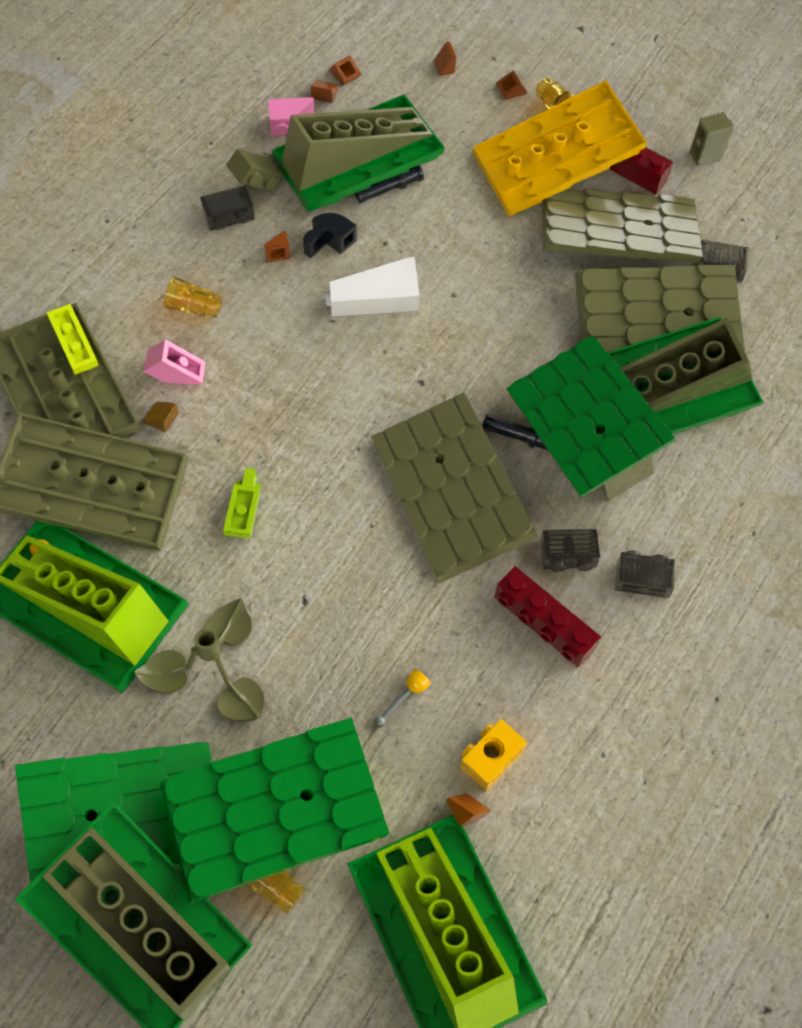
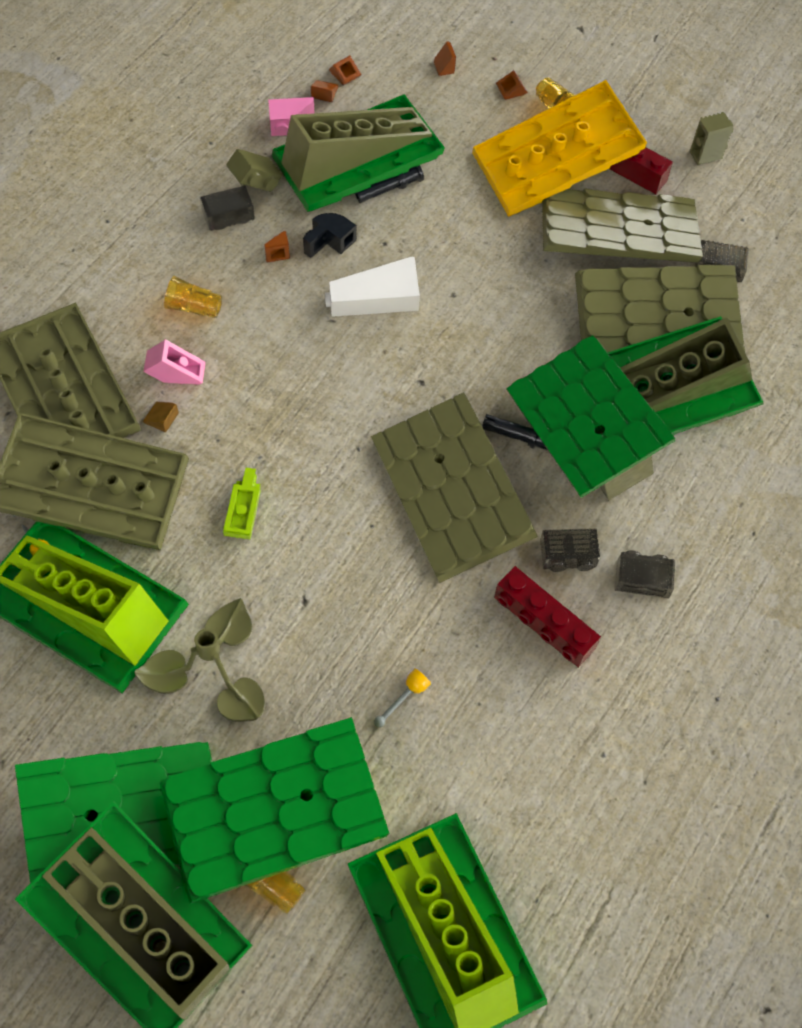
neon yellow plate [46,304,99,375] -> none
dark orange slope [446,793,491,826] -> none
yellow brick [460,719,527,791] -> none

